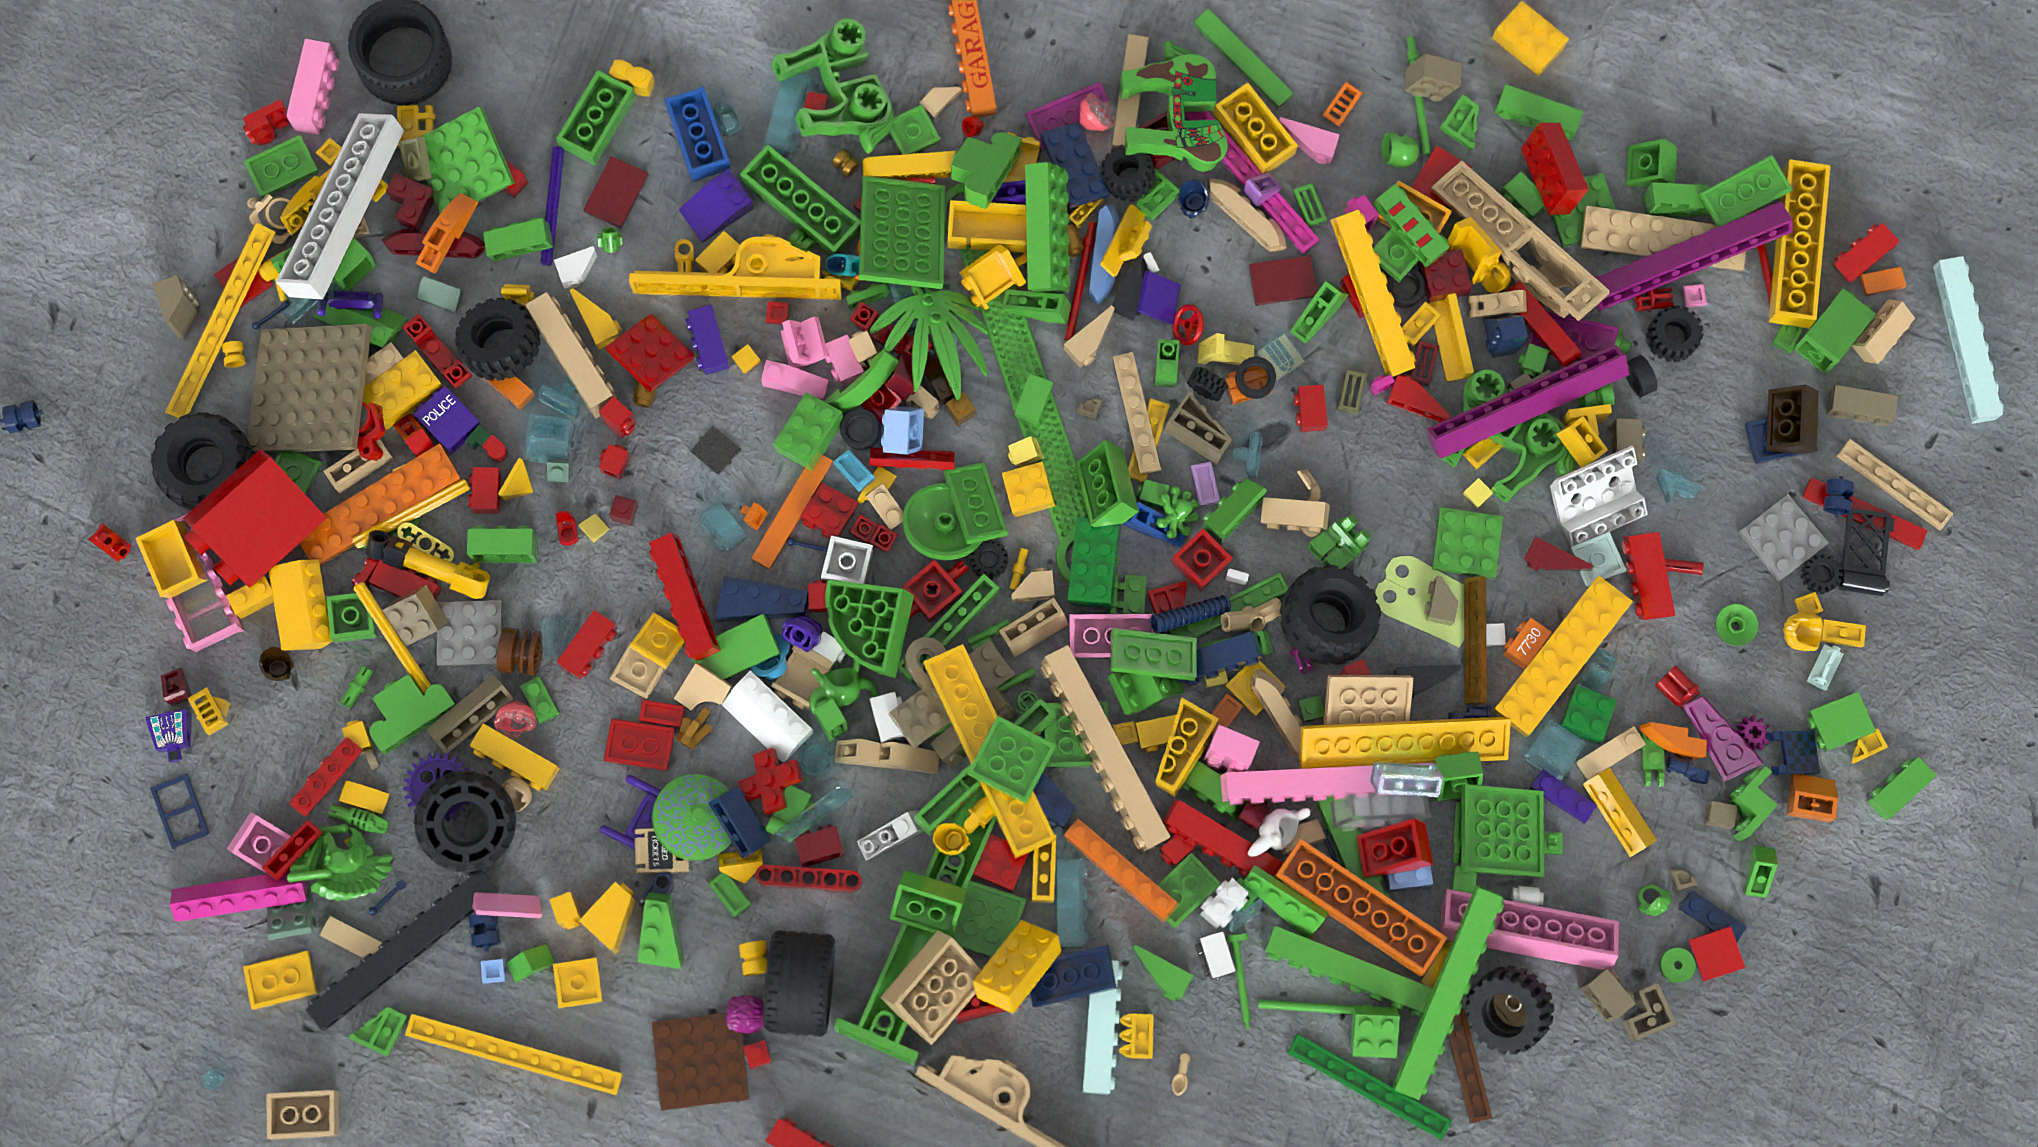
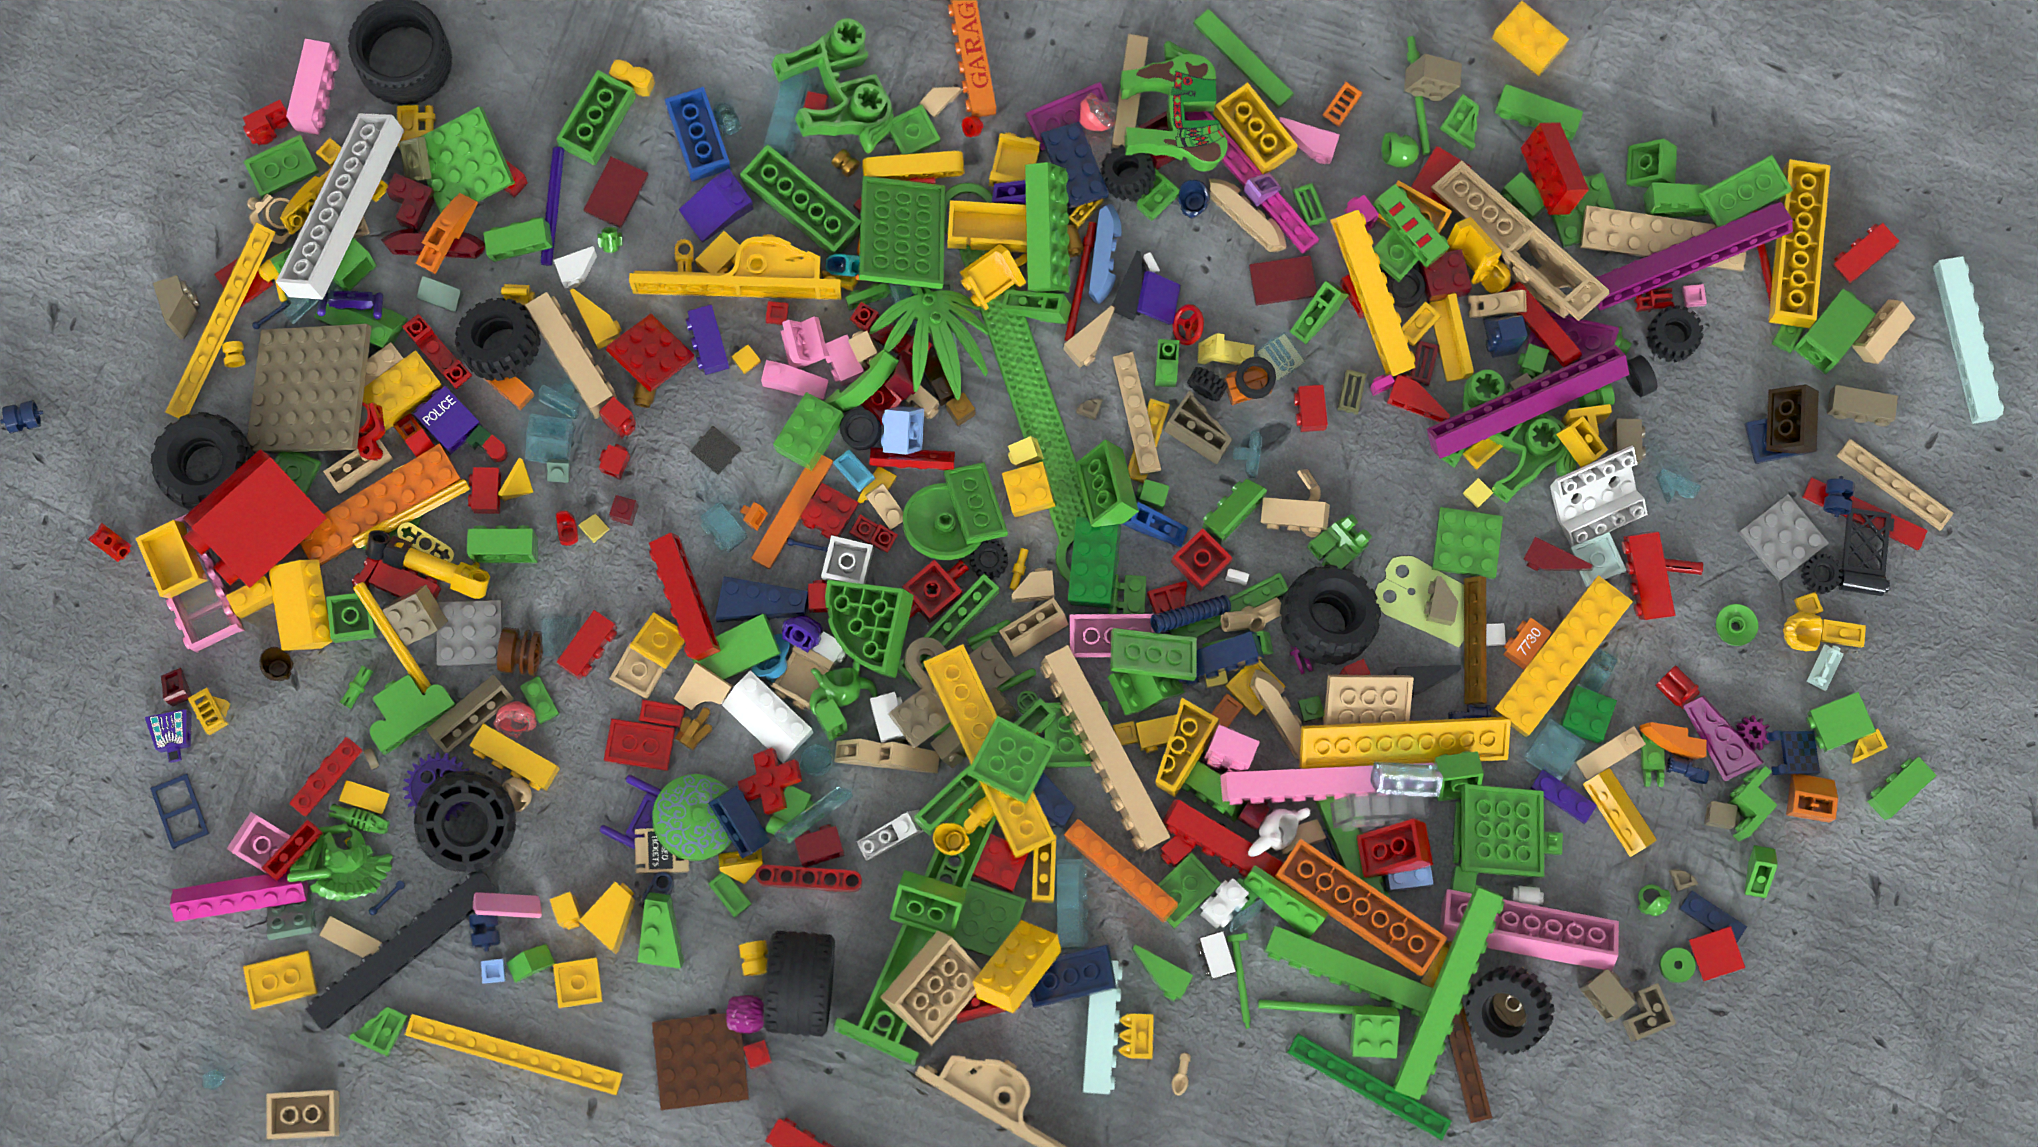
yellow brick [342,720,374,753] -> none
bright green wheel [788,229,816,252] -> none
bright green brick [951,132,1022,209] -> none
bright green brick [1012,374,1053,425] -> none
yellow bracket [1100,204,1152,277] -> none
bright green animal [1157,486,1199,539] -> none
lavender tile [1190,461,1220,507] -> none
orange tile [1860,267,1906,296] -> none

